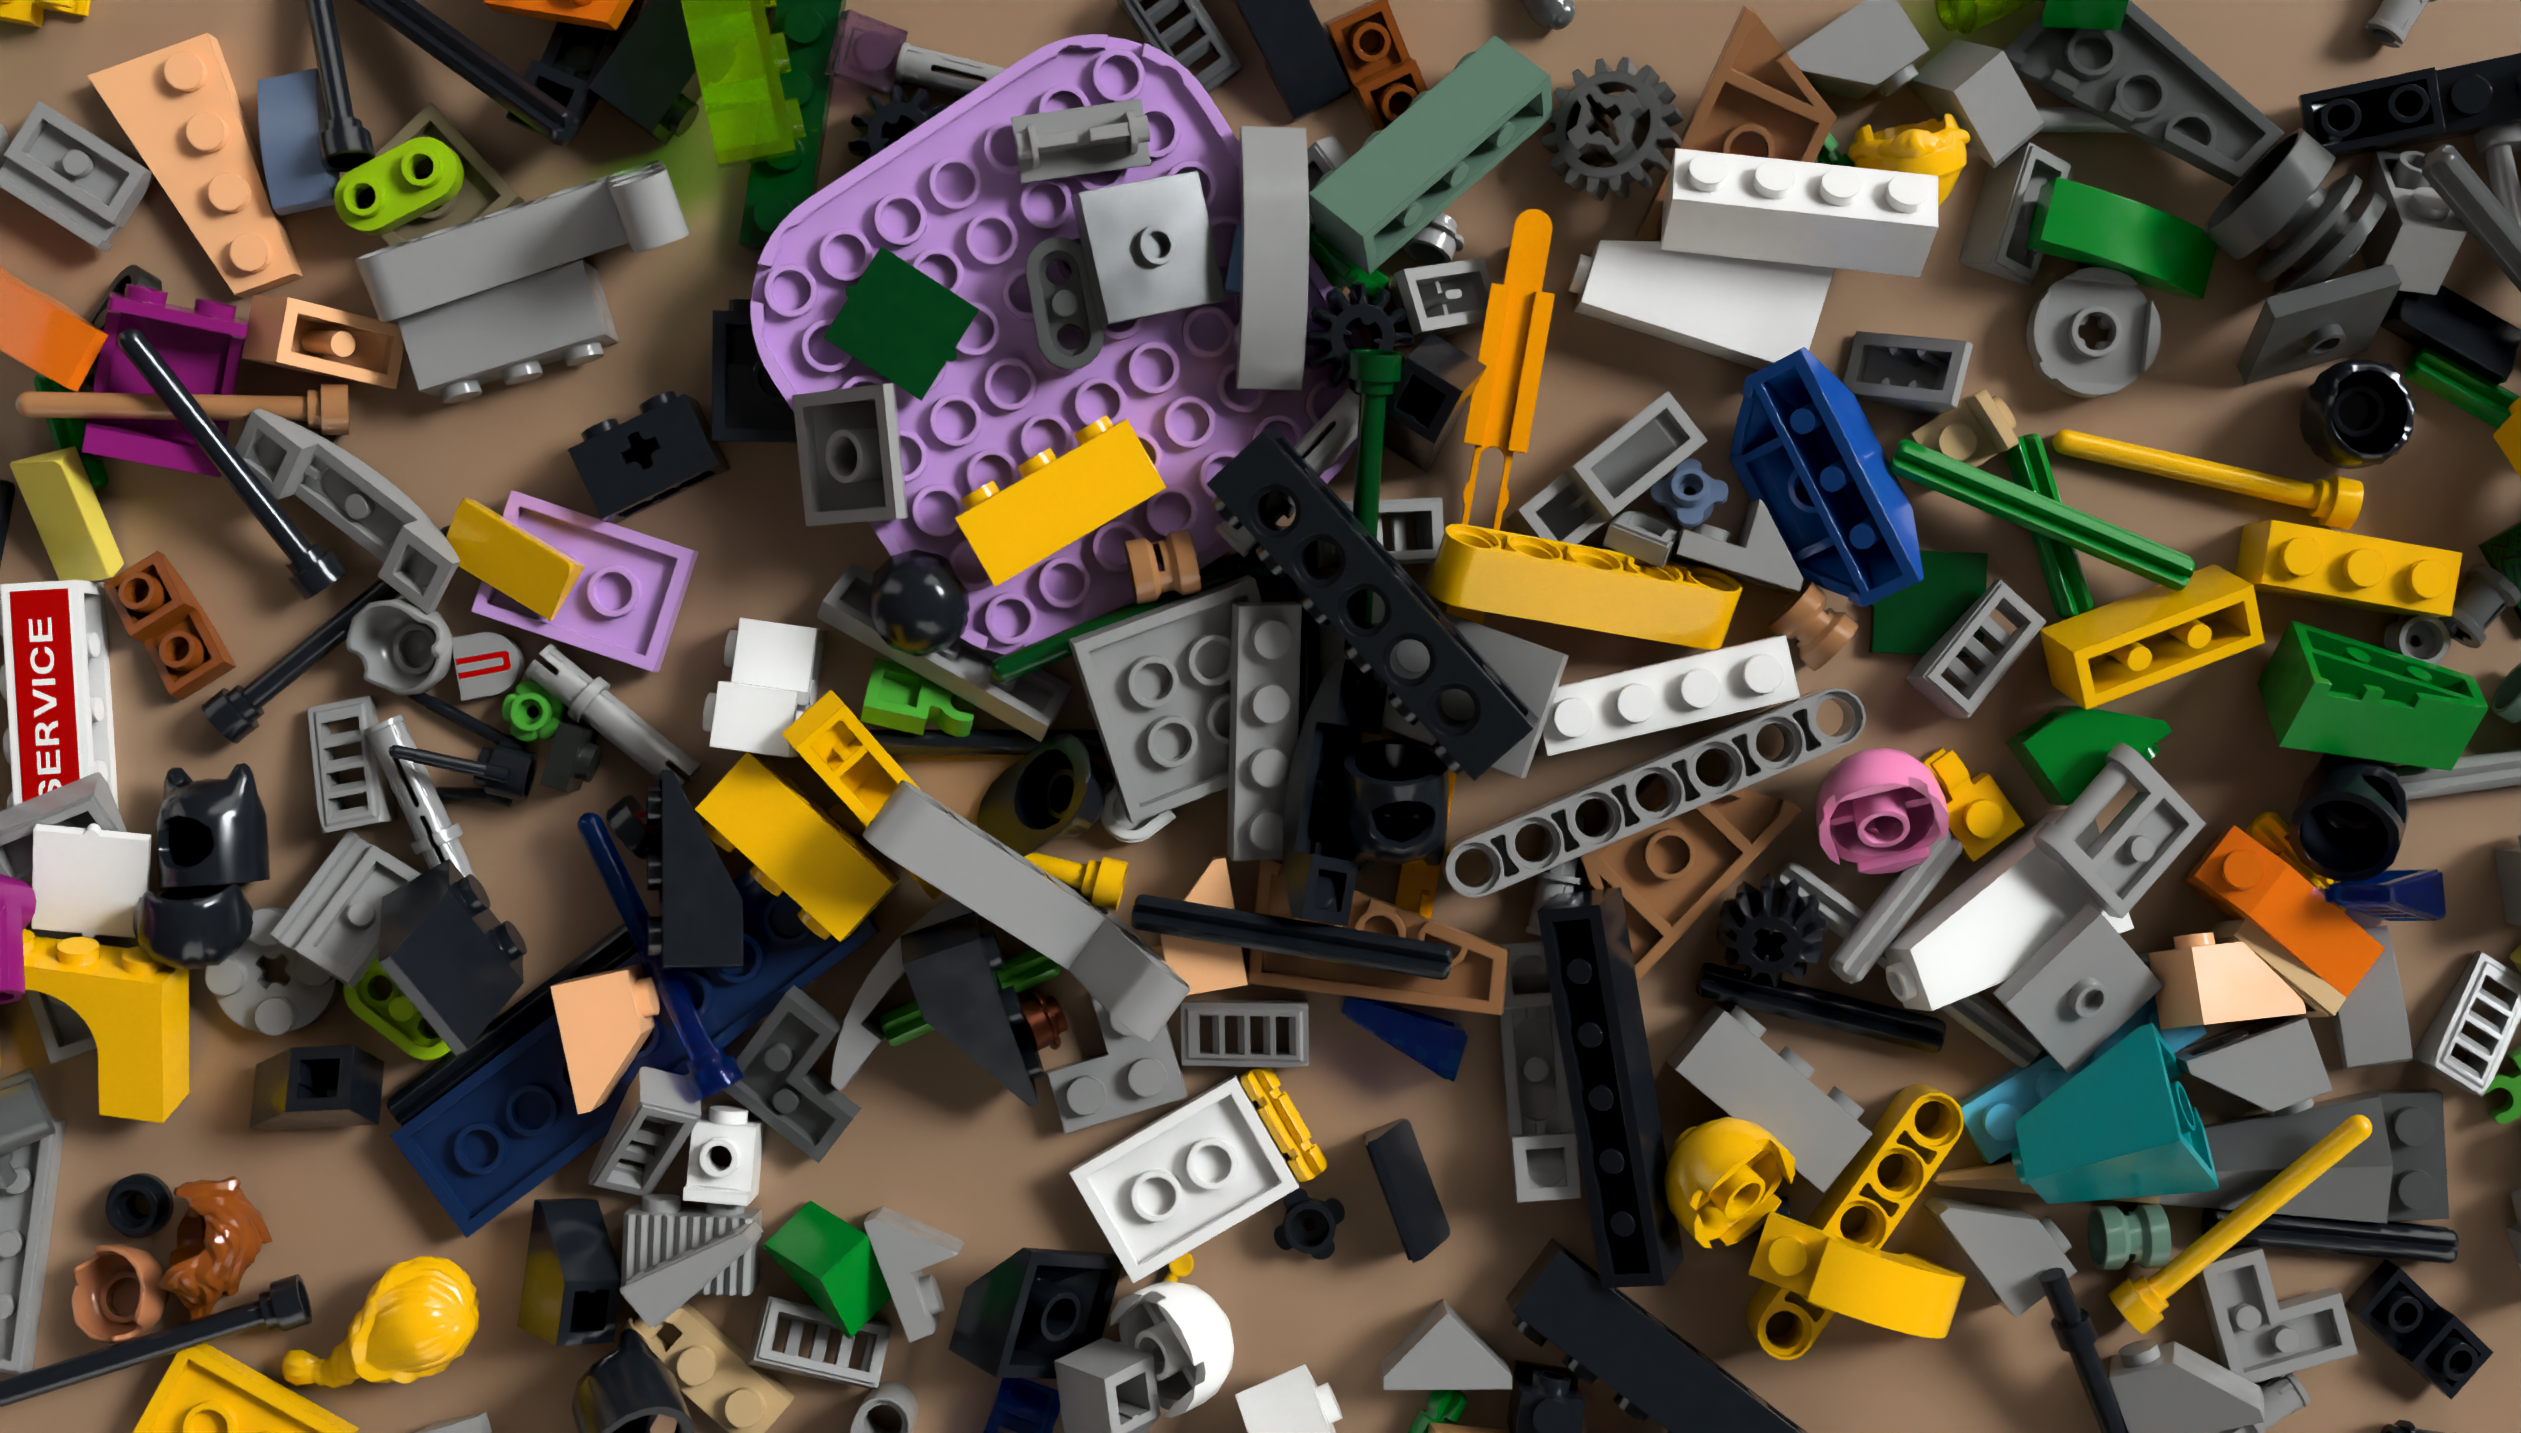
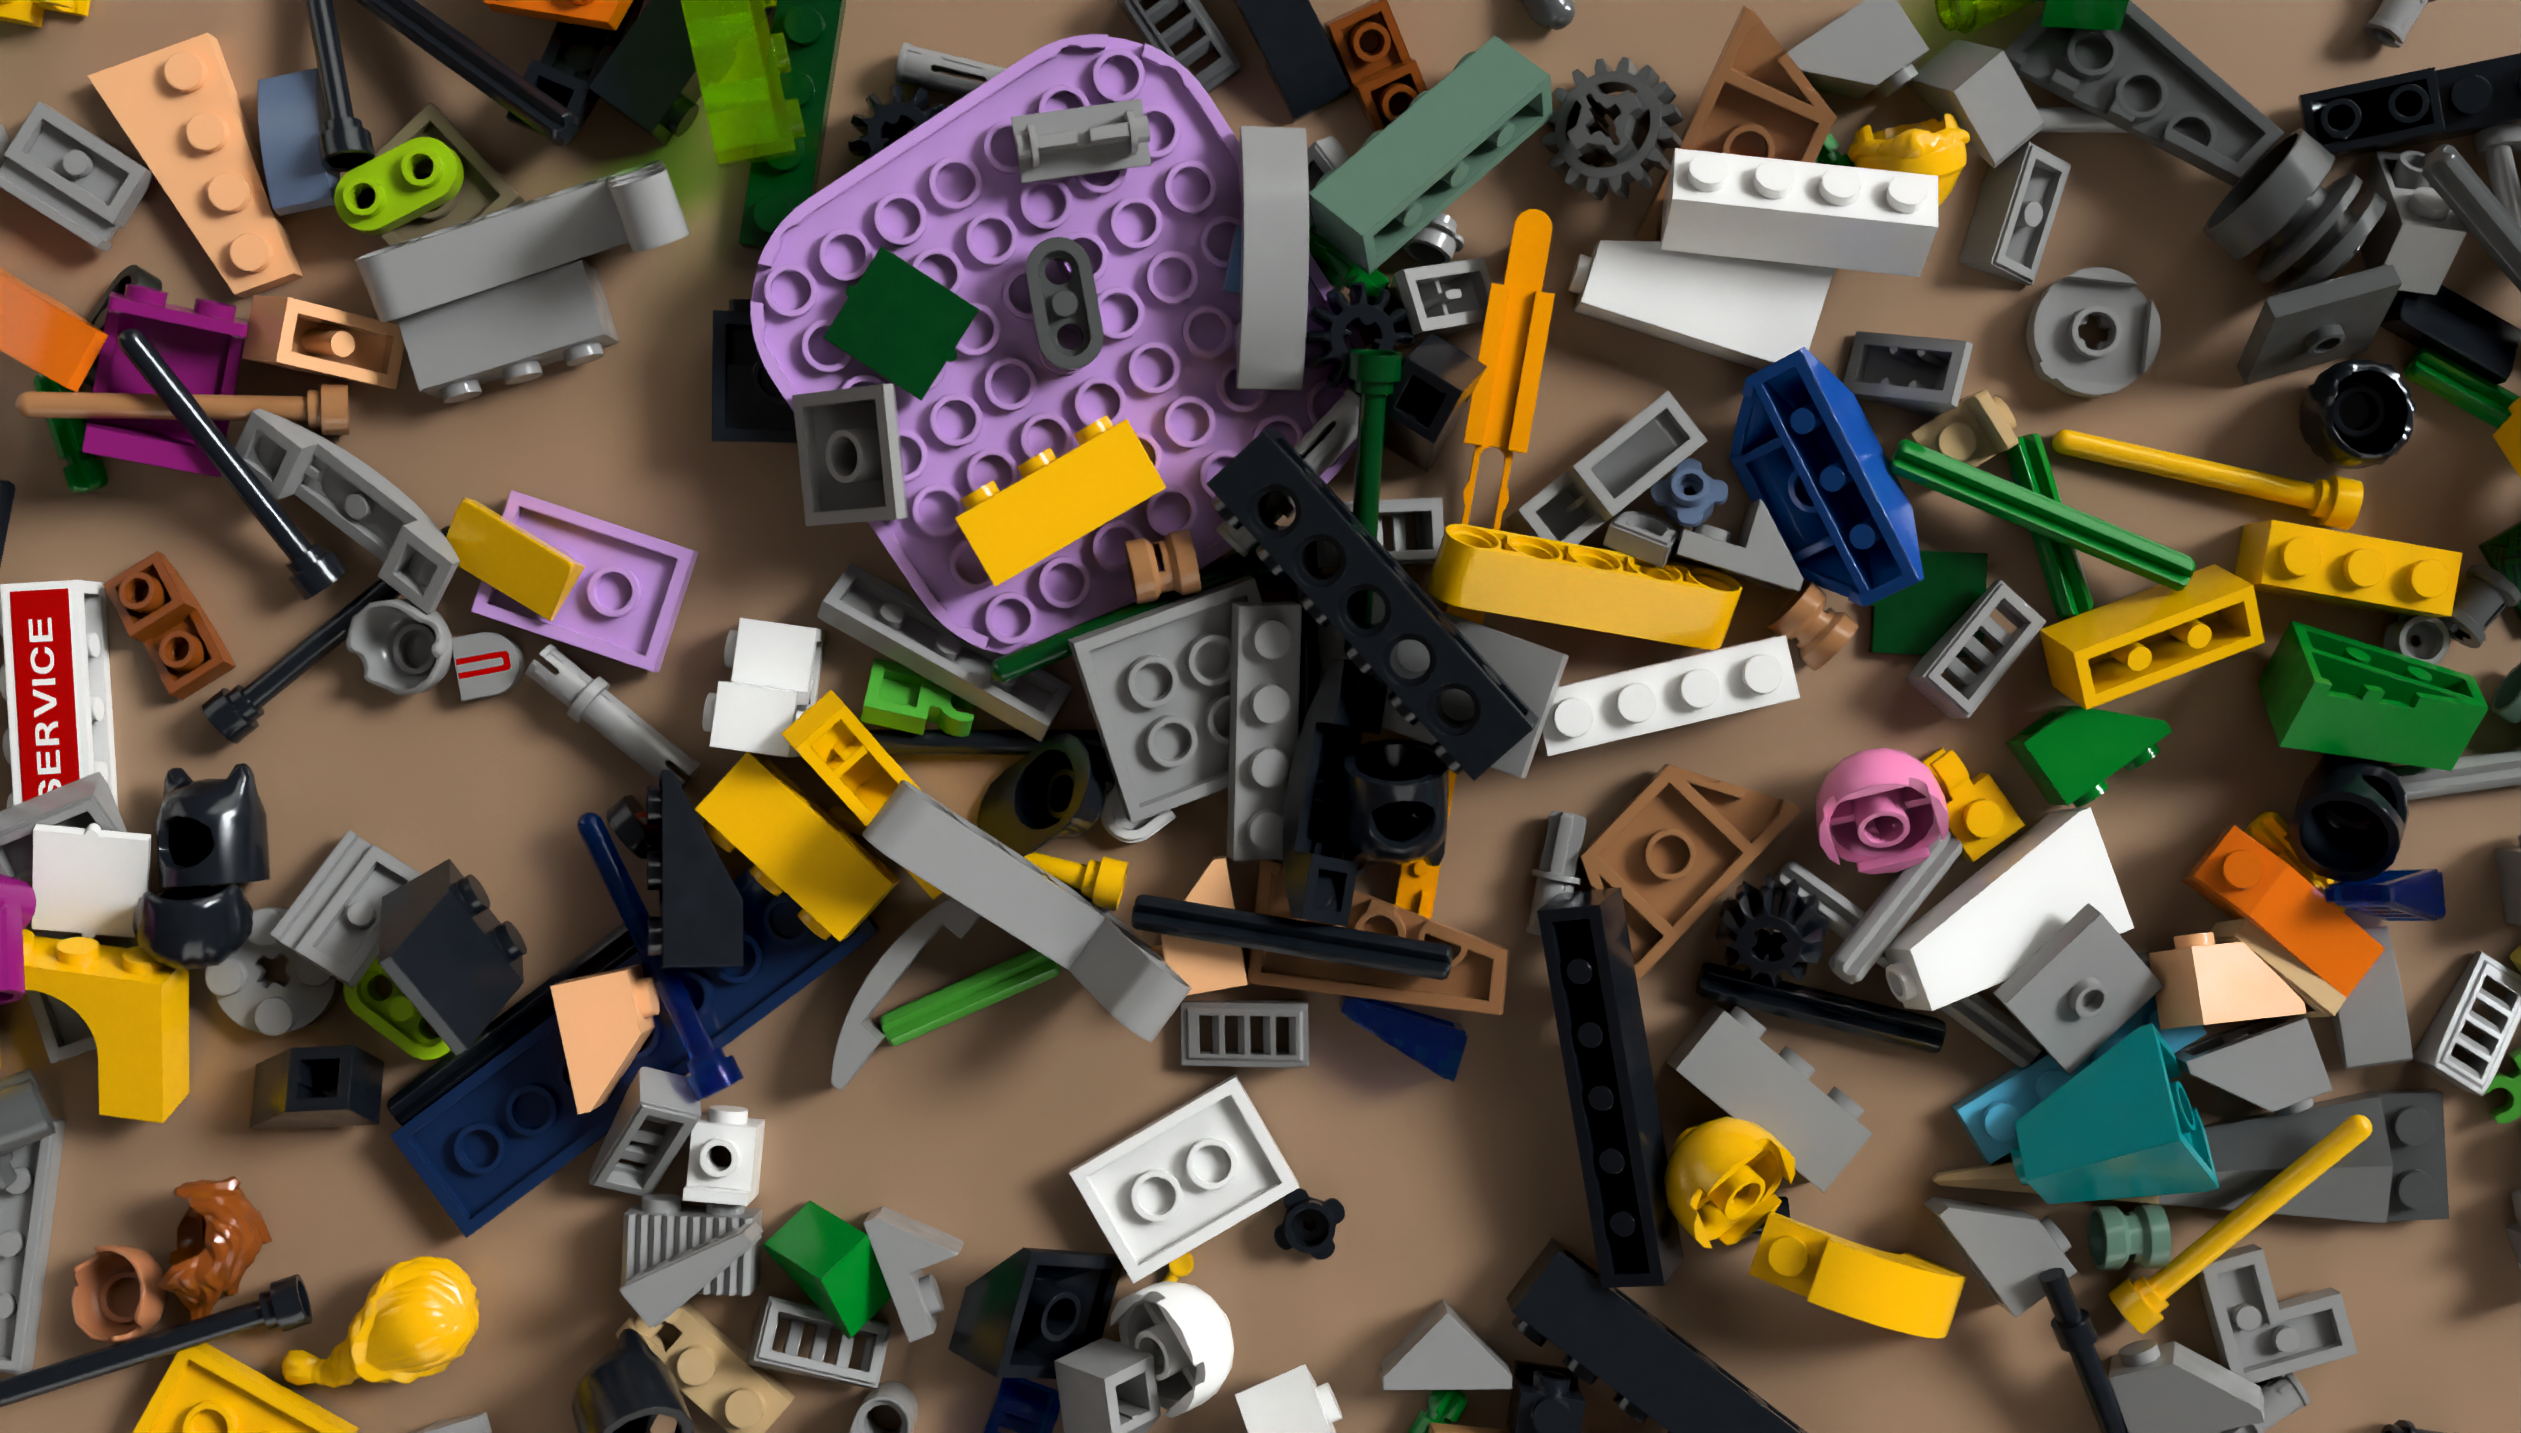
light yellow slope [9,446,124,581] -> none
black plate [106,1173,174,1238] -> none
light grey slope [307,695,398,834] -> none
light grey pin [363,714,482,885] -> none
black plant [389,692,538,807] -> none
bright green plate [502,680,566,743] -> none
black slope [518,1198,621,1347] -> none
pearl dark grey plate [540,722,601,792] -> none
black brick [568,391,730,524] -> none
dark grey plate [718,985,861,1163] -> none
clear purple plate [825,9,908,95] -> none
black hair [869,549,970,657] -> none
black slope [900,911,1045,1107] -> none
copper plate [1017,991,1068,1052] -> none
light grey plate [1047,994,1188,1134] -> none
plate [1071,171,1227,327] -> none
yellow axle [1240,1067,1327,1182] -> none
black slope [1363,1118,1450,1263] -> none
light grey beam [1441,688,1866,898] -> none
light grey slope [1498,941,1581,1203] -> none
yellow beam [1746,1084,1964,1360] -> none
green slope [2025,177,2217,301] -> none
light grey plate [2033,742,2206,919] -> none
black axle [2201,1208,2459,1264] -> none
black slope [2344,1259,2494,1400] -> none

